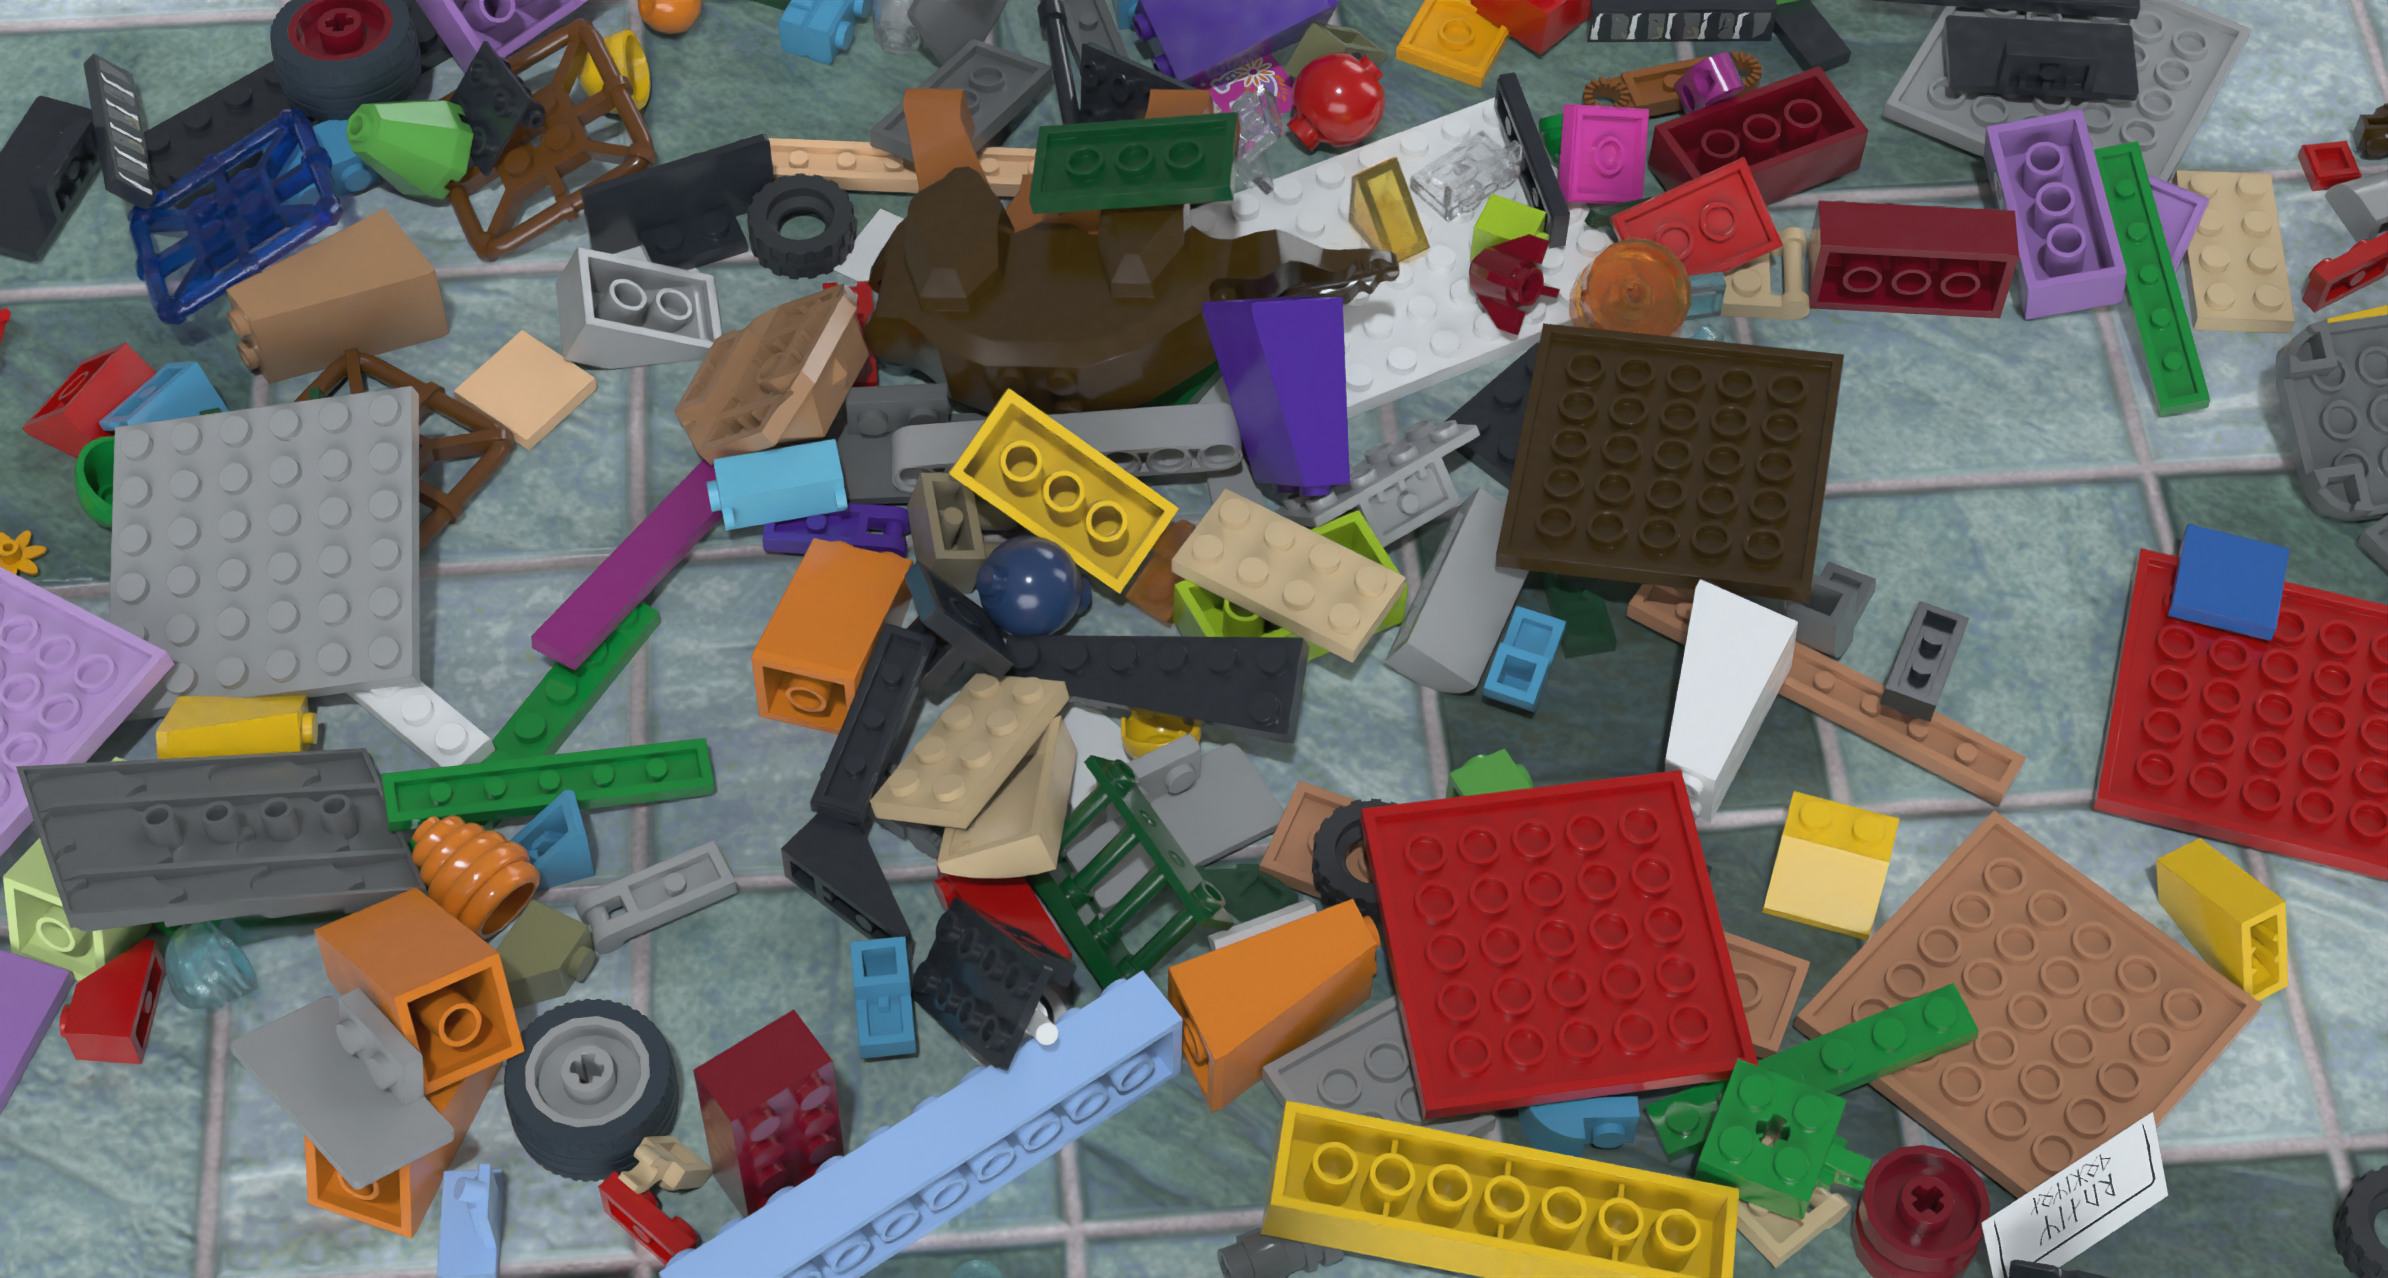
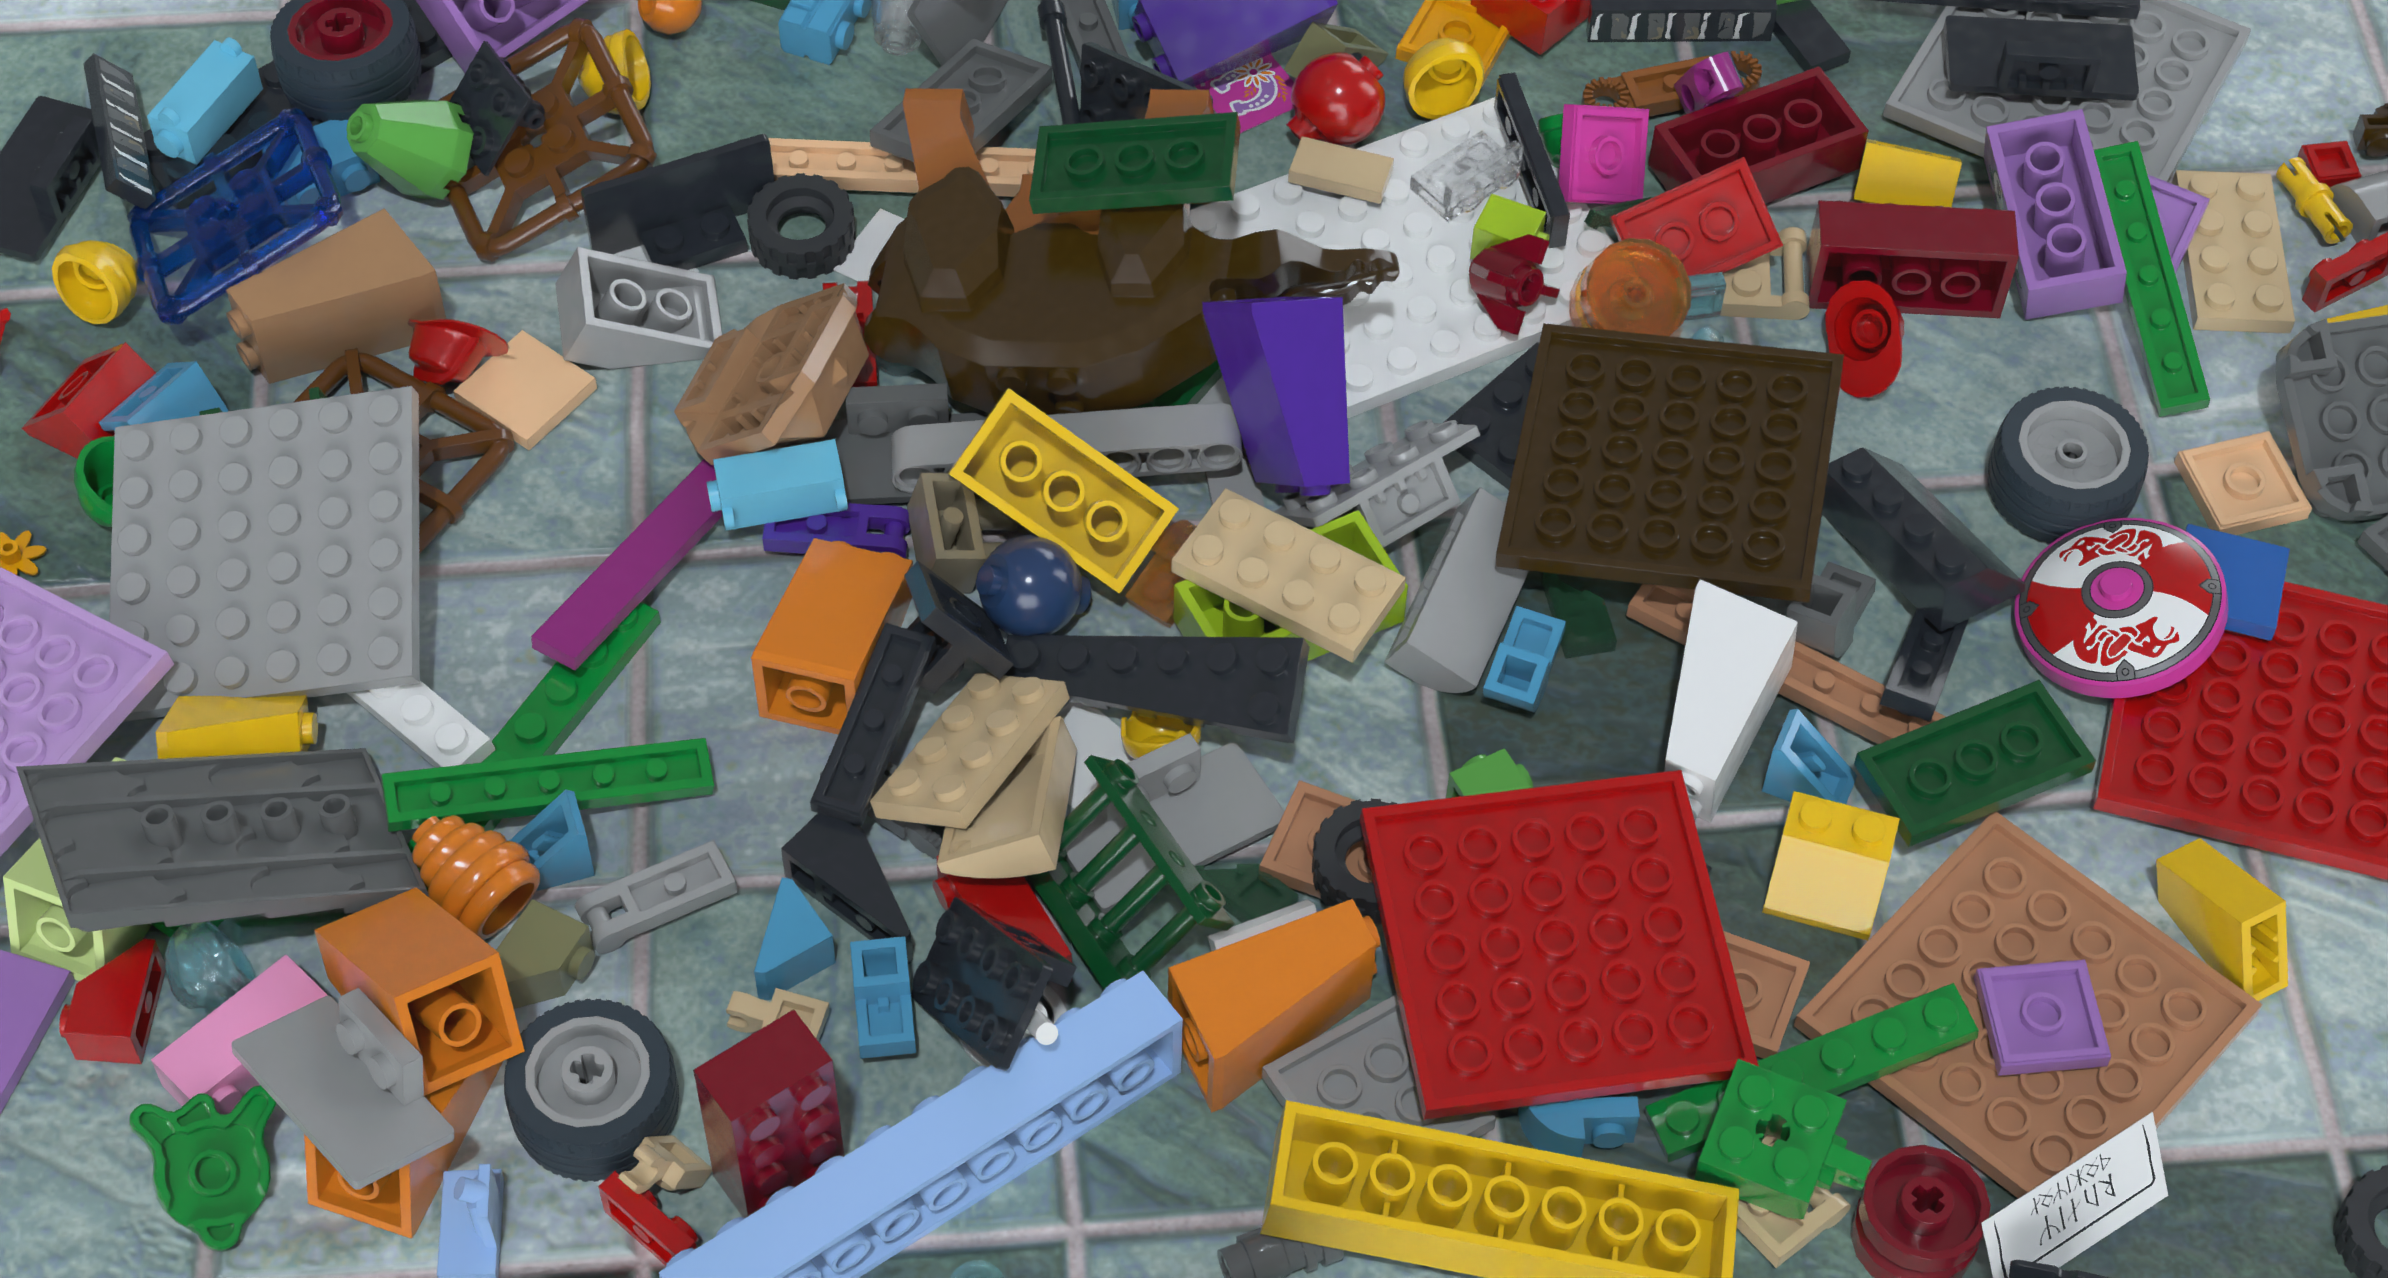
clear bracket [1213,84,1285,195] -> none
clear yellow slope [1348,157,1430,262] -> none
none -> yellow hat [52,240,139,324]
none -> green tile [129,1085,276,1252]
none -> medium azure brick [147,37,263,165]
none -> bright pink brick [151,955,328,1115]
none -> red piece [408,319,509,385]
none -> tan plate [726,988,829,1042]
none -> dark azure slope [754,877,836,1000]
none -> tan tile [1288,137,1394,204]
none -> yellow hat [1403,38,1484,120]
none -> dark azure slope [1762,709,1858,804]
none -> black slope [1822,447,2026,632]
none -> red piece [1825,280,1904,398]
none -> yellow slope [1853,139,1962,207]
none -> dark green plate [1854,680,2096,847]
none -> medium lavender tile [1974,960,2111,1076]
none -> black wheel [1987,386,2149,544]
none -> dish [2015,518,2229,698]
none -> light nougat tile [2174,431,2312,535]
none -> yellow pin [2276,157,2353,244]

